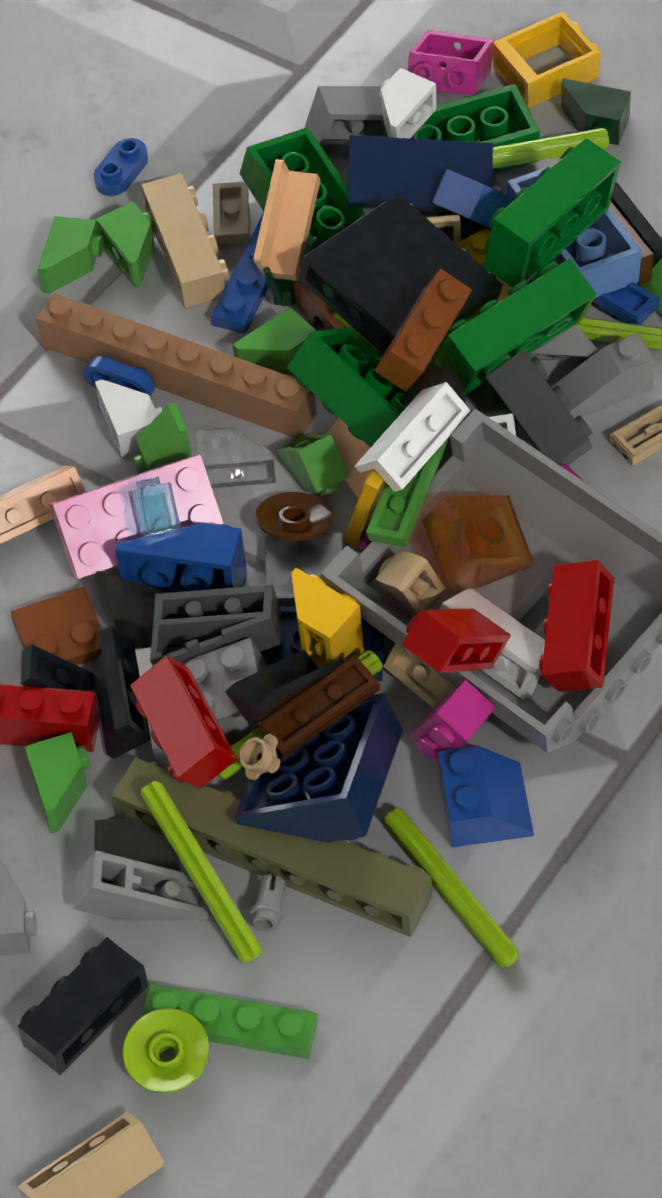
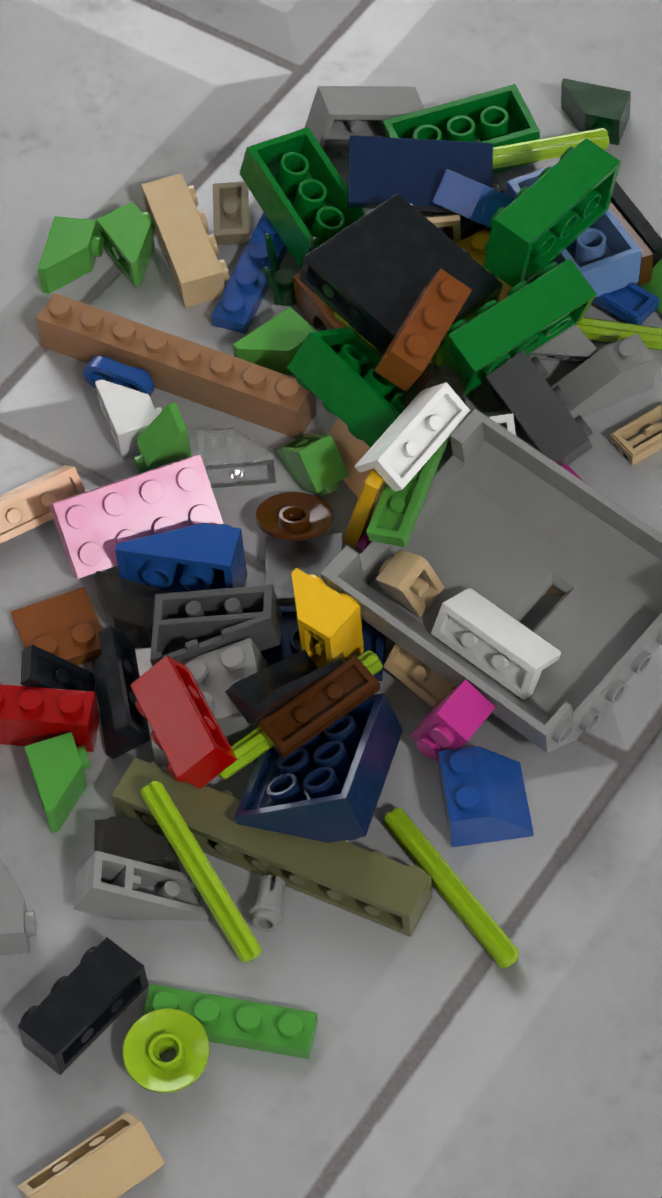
blue plate [94,138,148,196] -> none
clear light blue brick [128,476,181,537] -> none
tan plate [239,734,280,780] -> none
light nougat panel [253,159,321,281] -> none
white slope [379,68,437,138] -> none
red brick [402,608,511,673] -> none
dark pink window [408,30,494,96] -> none
clear orange slope [421,495,534,590] -> none
yellow window [493,12,601,108] -> none
red brick [539,560,615,692] -> none

